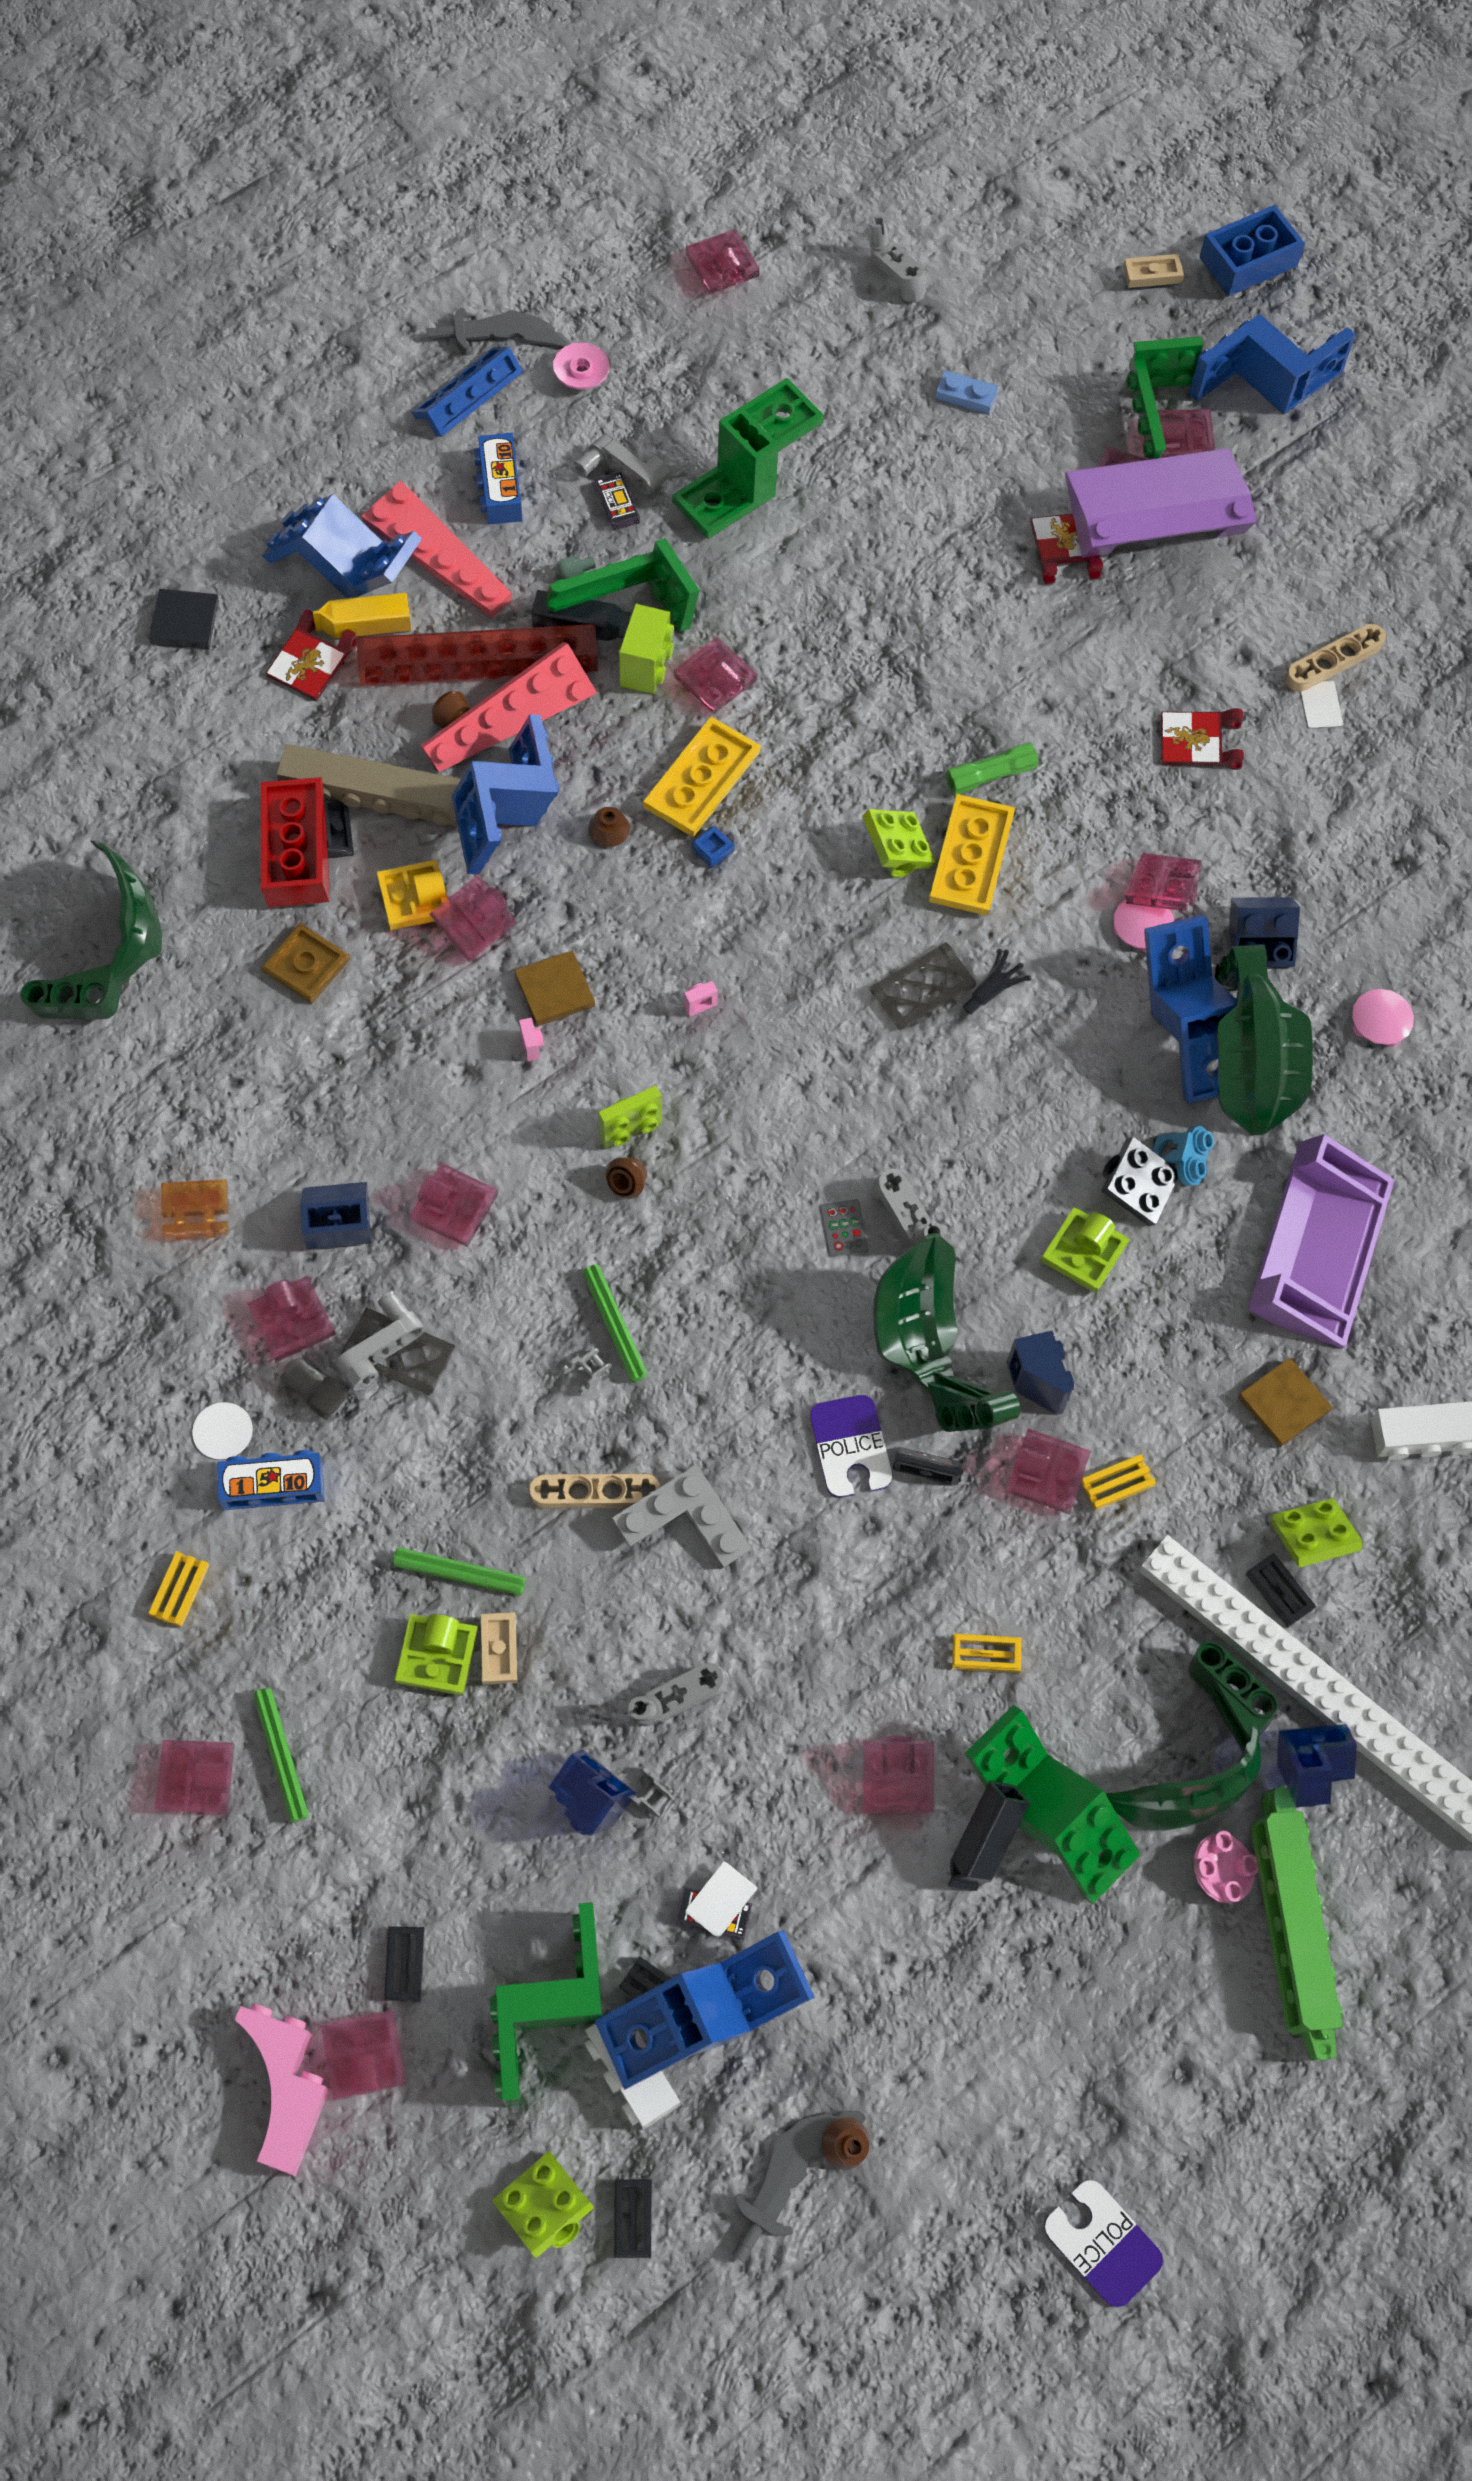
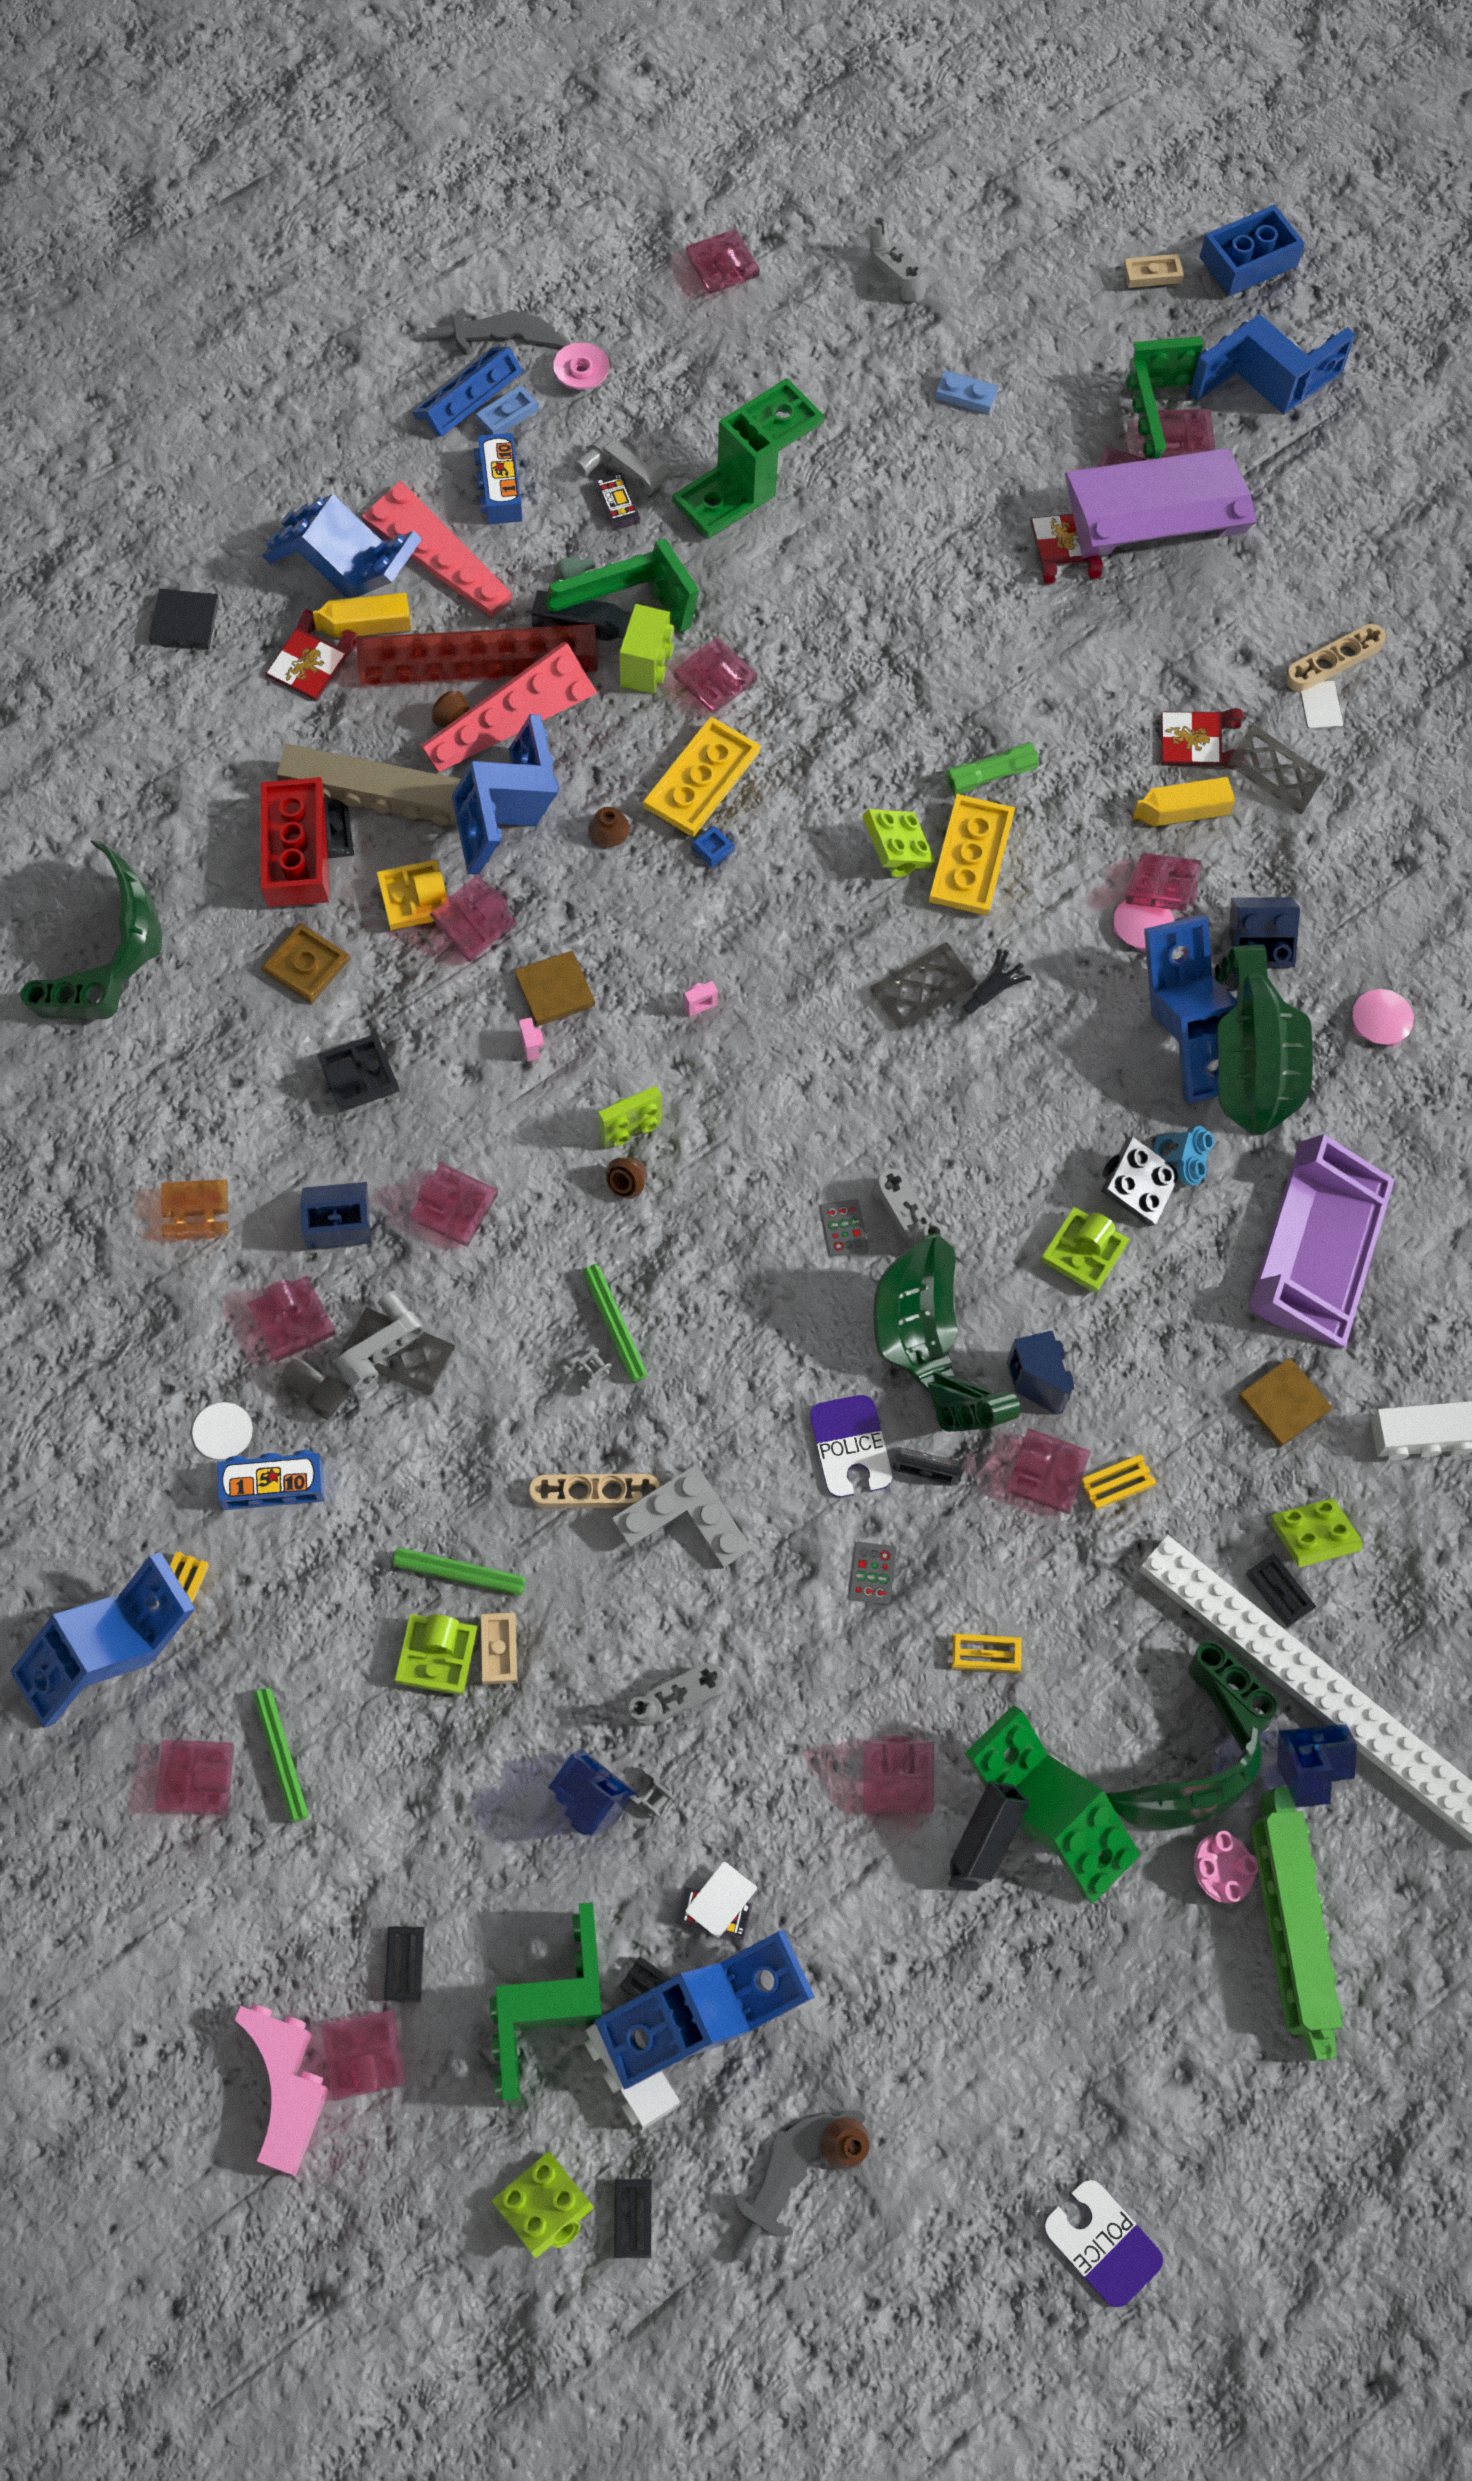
none -> blue bracket [10,1552,195,1728]
none -> black plate [317,1033,400,1113]
none -> medium blue plate [476,385,539,435]
none -> dark grey sticker [850,1541,896,1605]
none -> yellow piece [1133,777,1235,827]
none -> clear smoke window [1227,723,1327,815]

